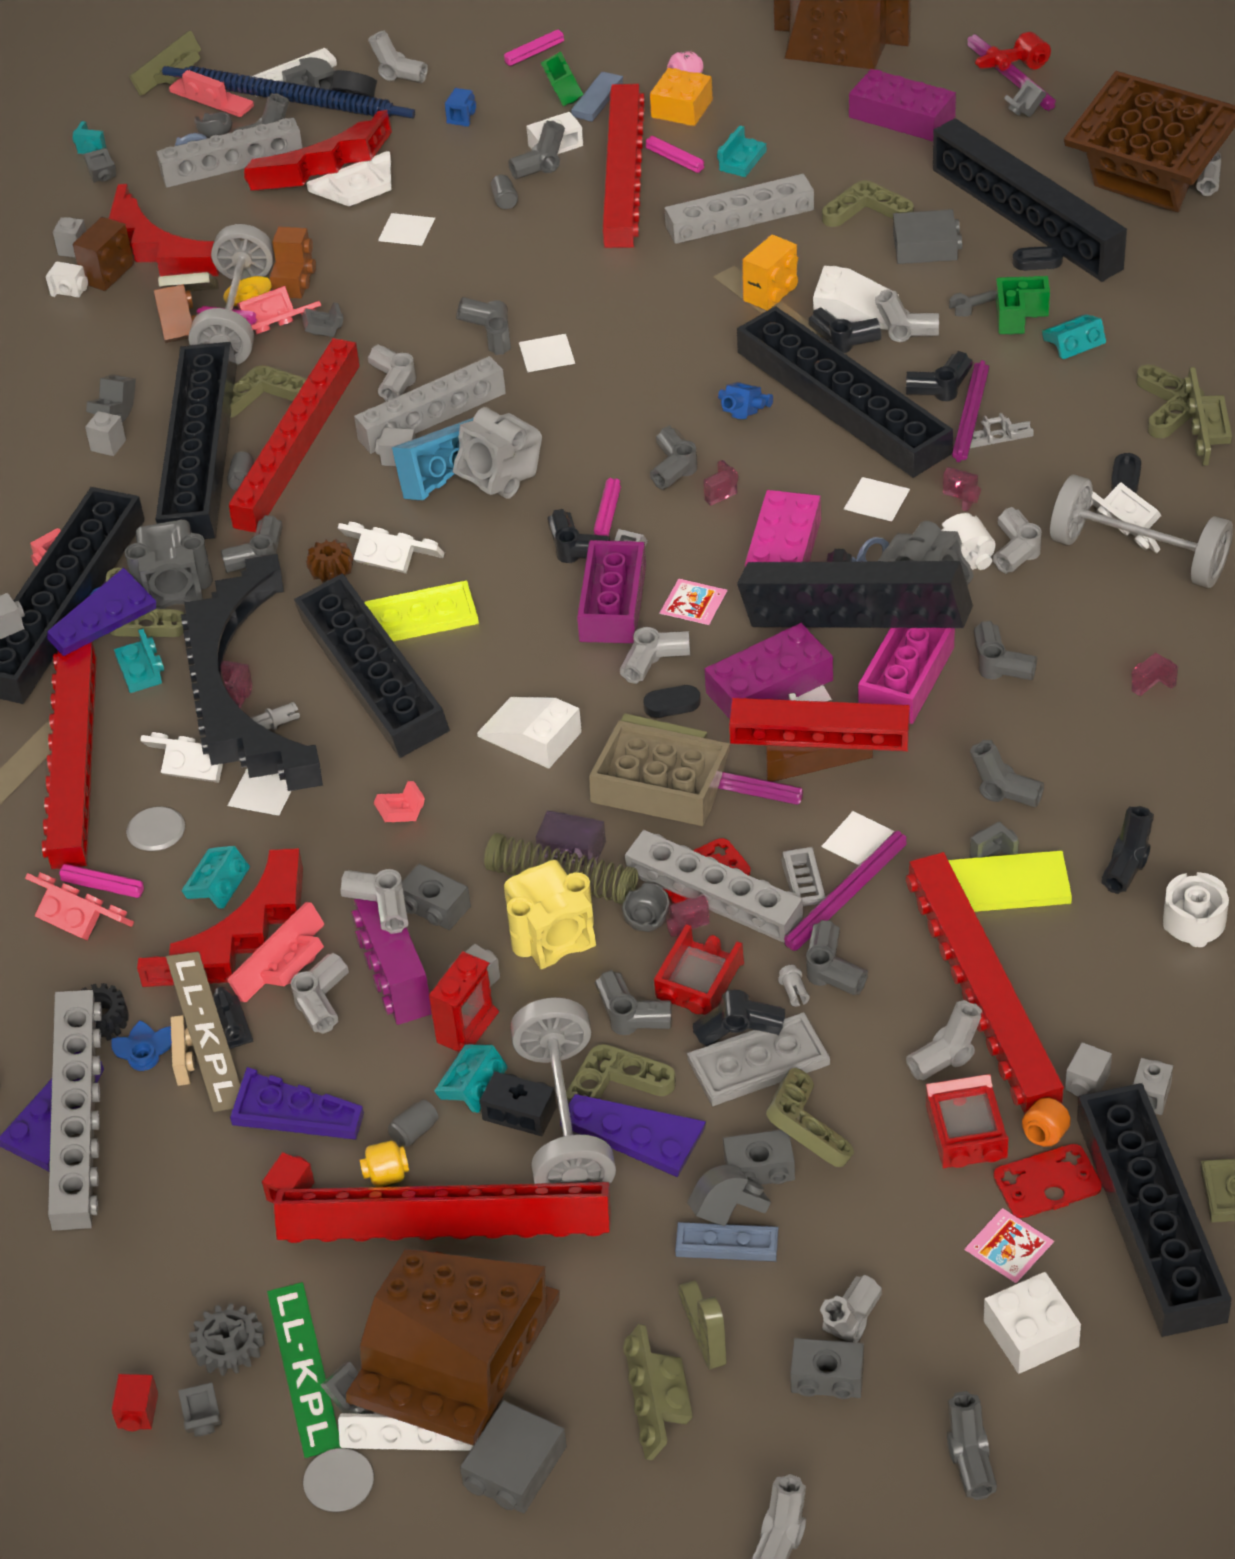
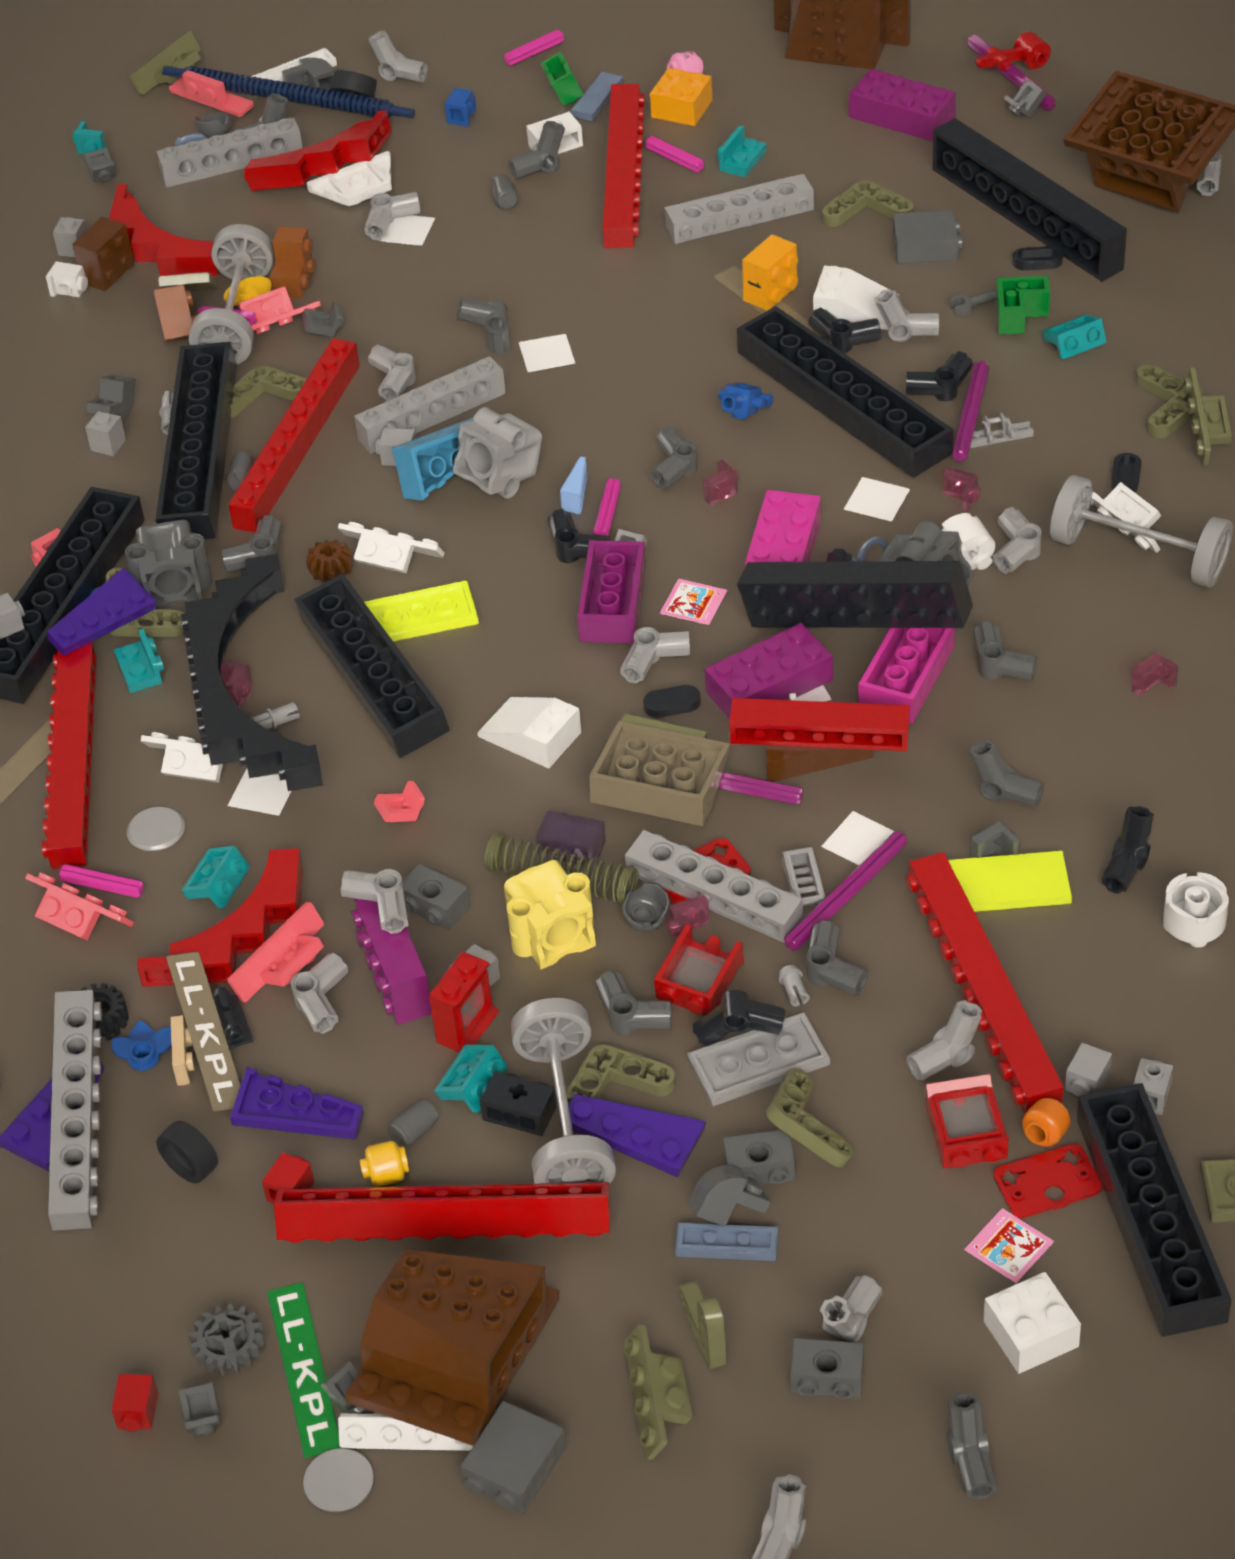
none -> black tyre [156,1120,218,1184]
none -> light grey axle [159,391,173,435]
none -> light grey piece [365,192,421,240]
none -> light blue slope [560,456,588,514]

